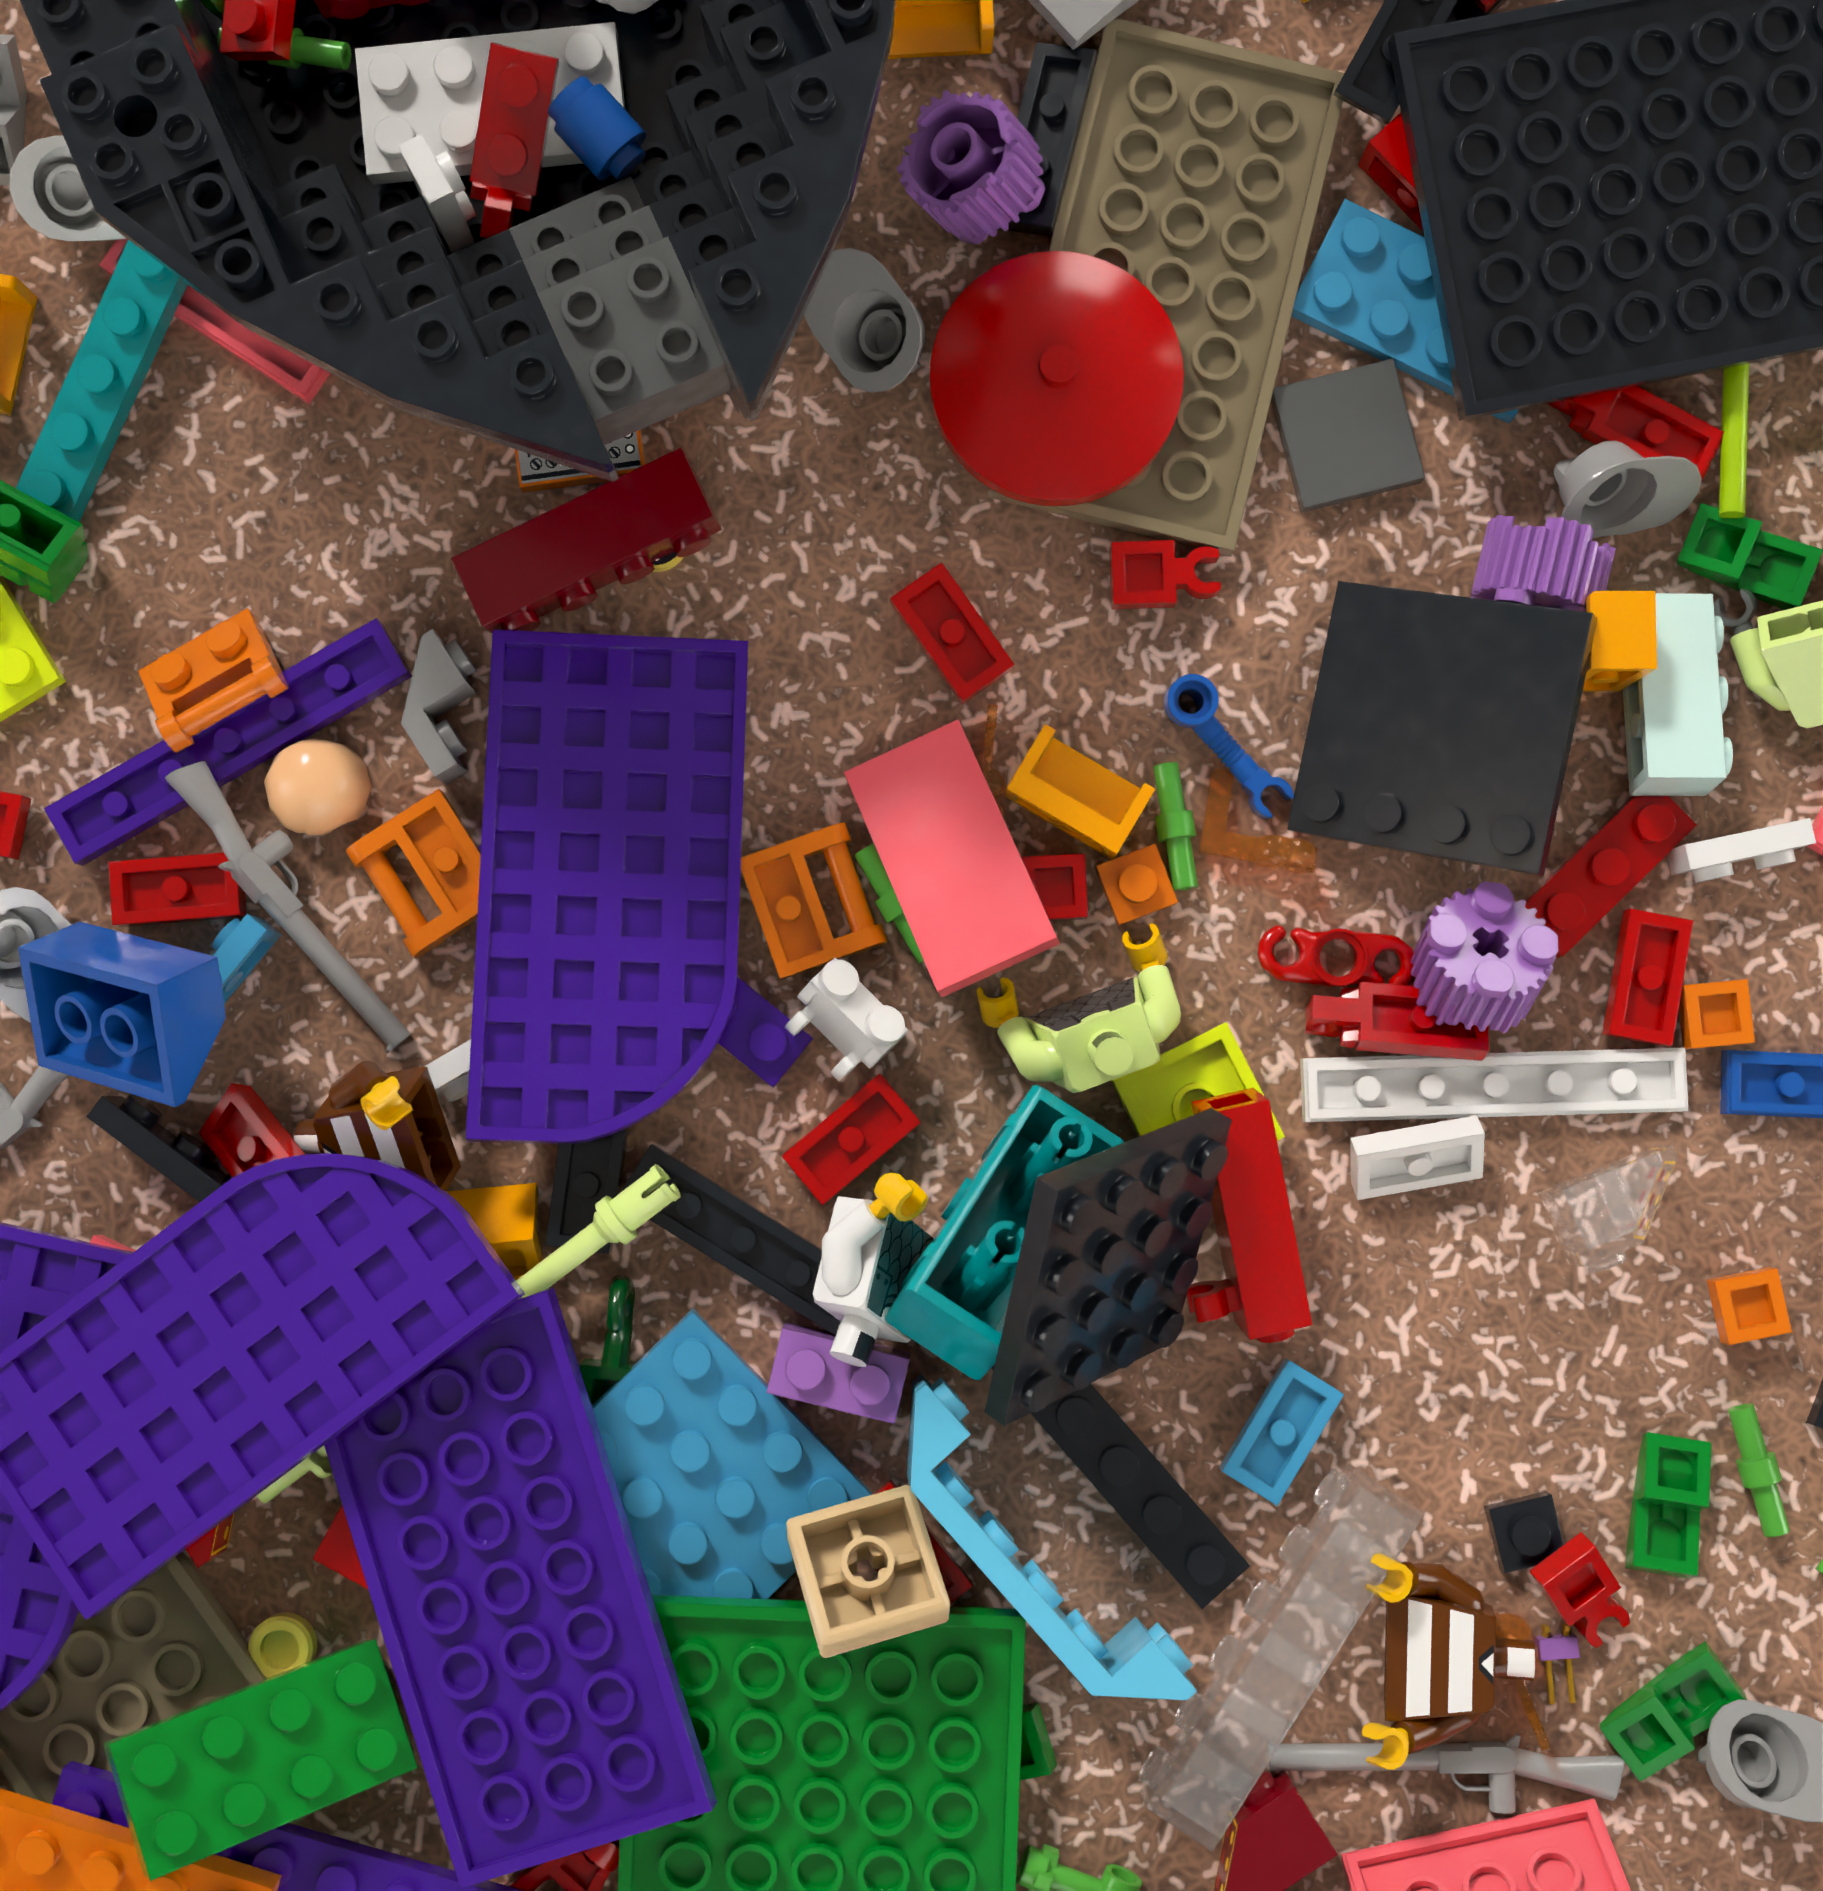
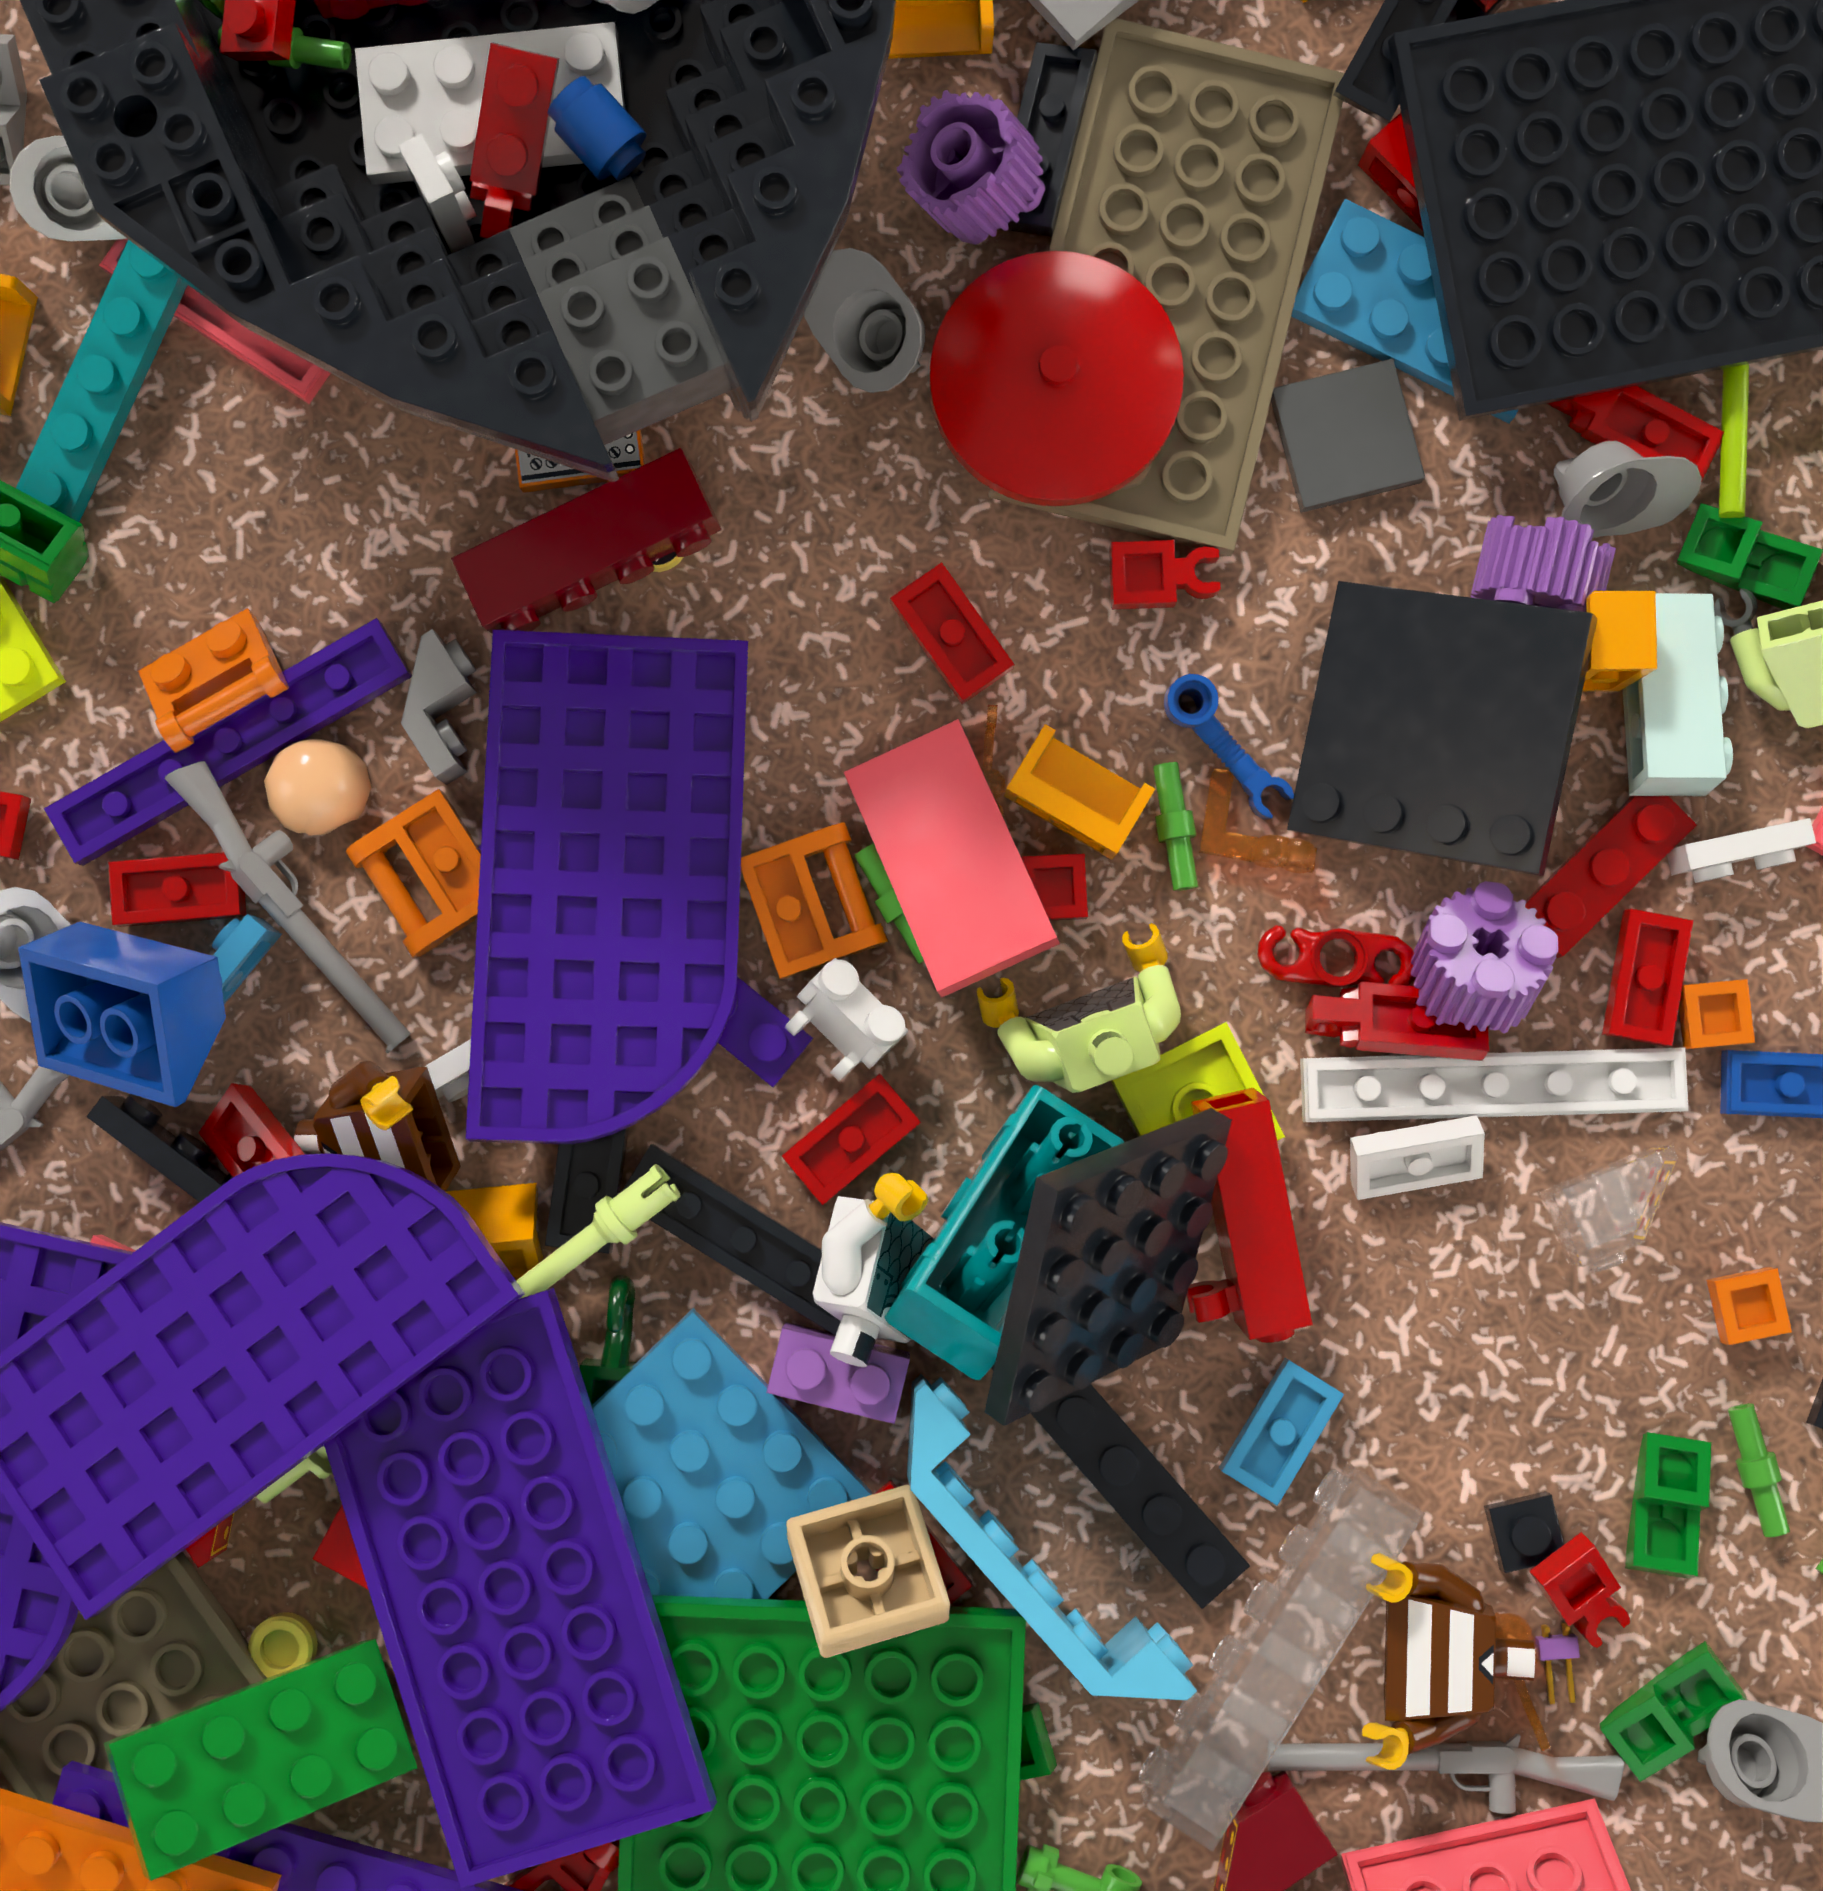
orange plate [1095,844,1178,927] -> none

